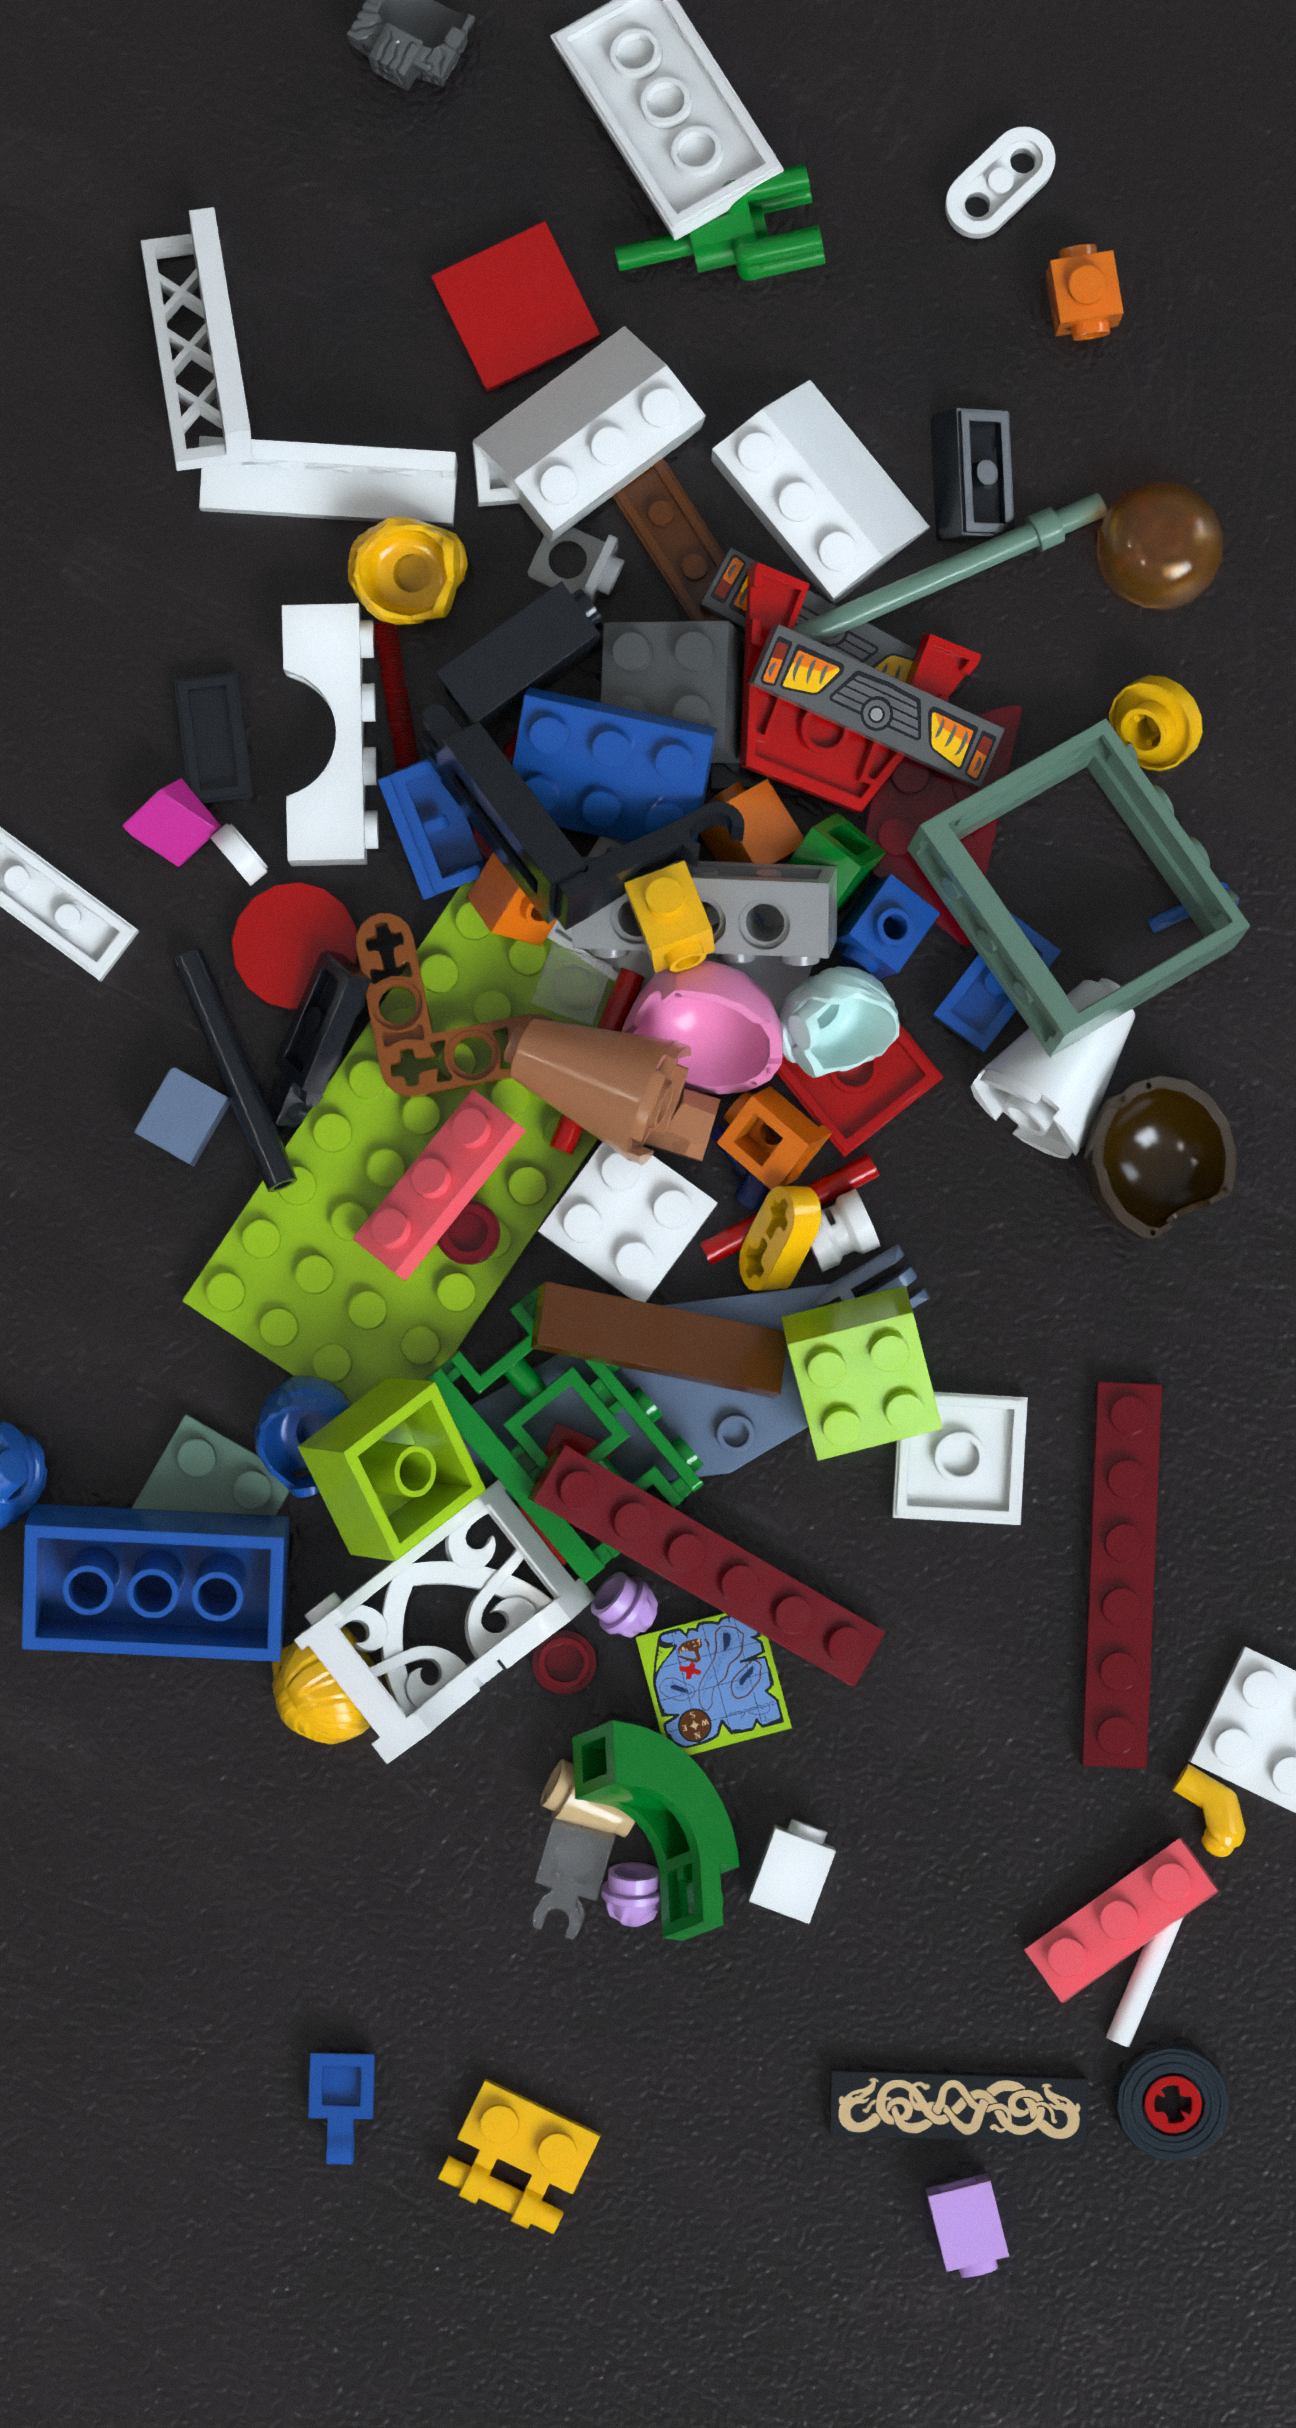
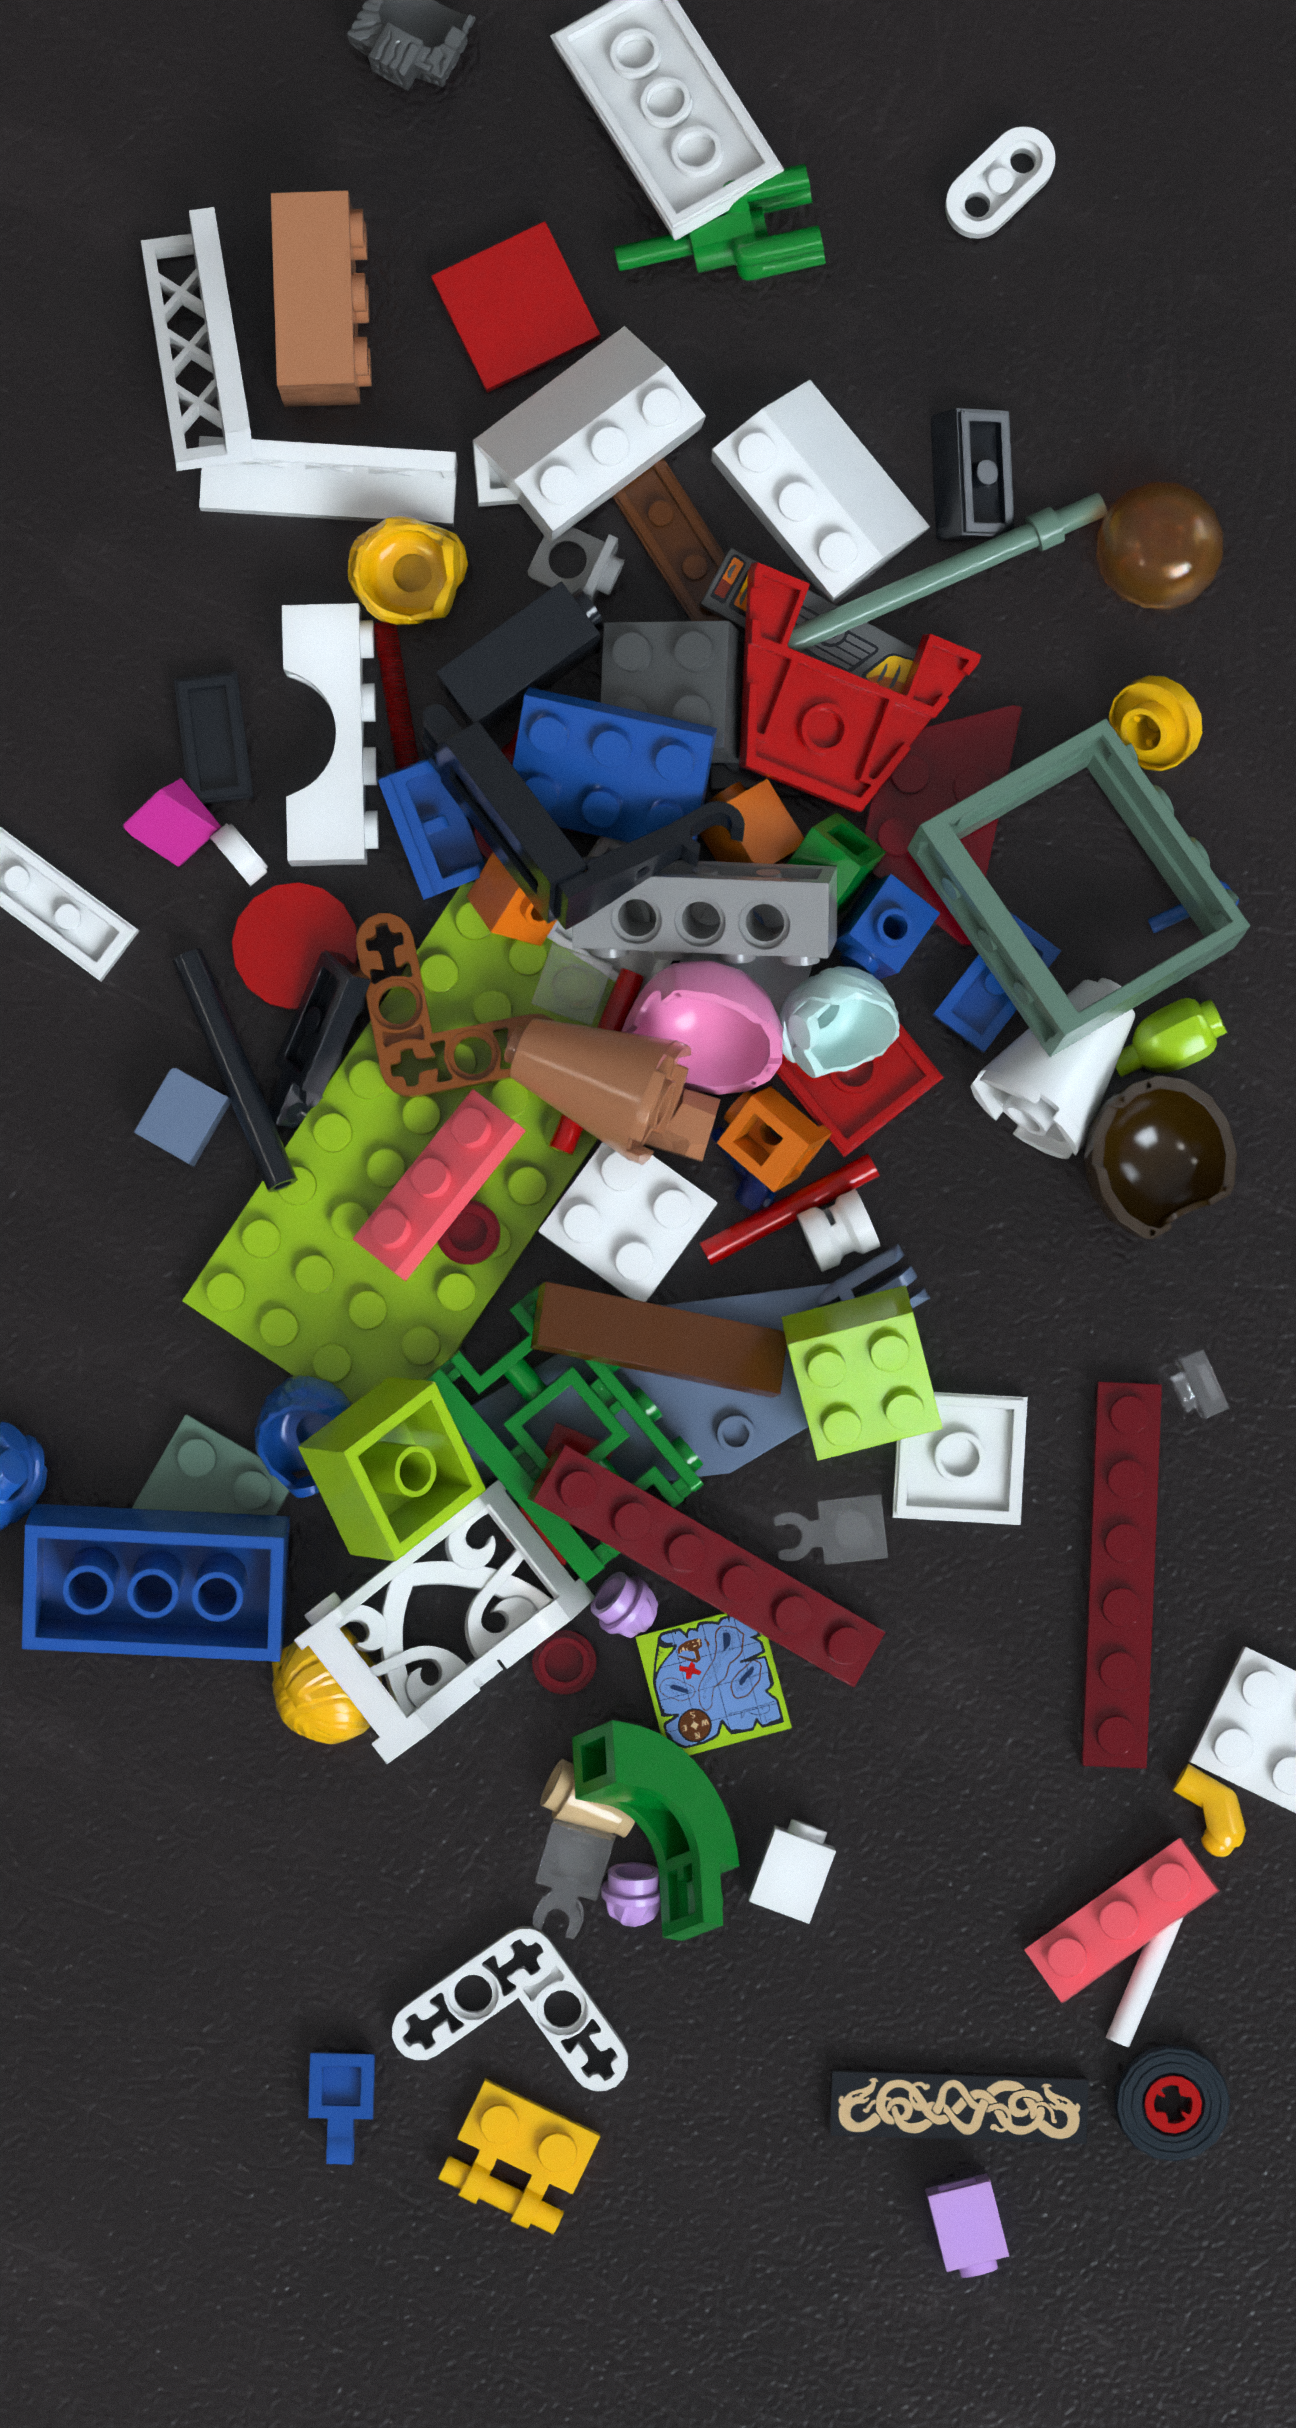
yellow bracket [624,860,715,973] -> none
yellow beam [739,1186,821,1291] -> none
tile [748,624,1005,788] -> none
orange brick [1045,244,1124,341] -> none
none -> nougat brick [271,190,372,407]
none -> white beam [392,1926,628,2091]
none -> clear plate [774,1494,888,1565]
none -> lime plant [1116,998,1228,1077]
none -> clear plate [1171,1349,1229,1419]

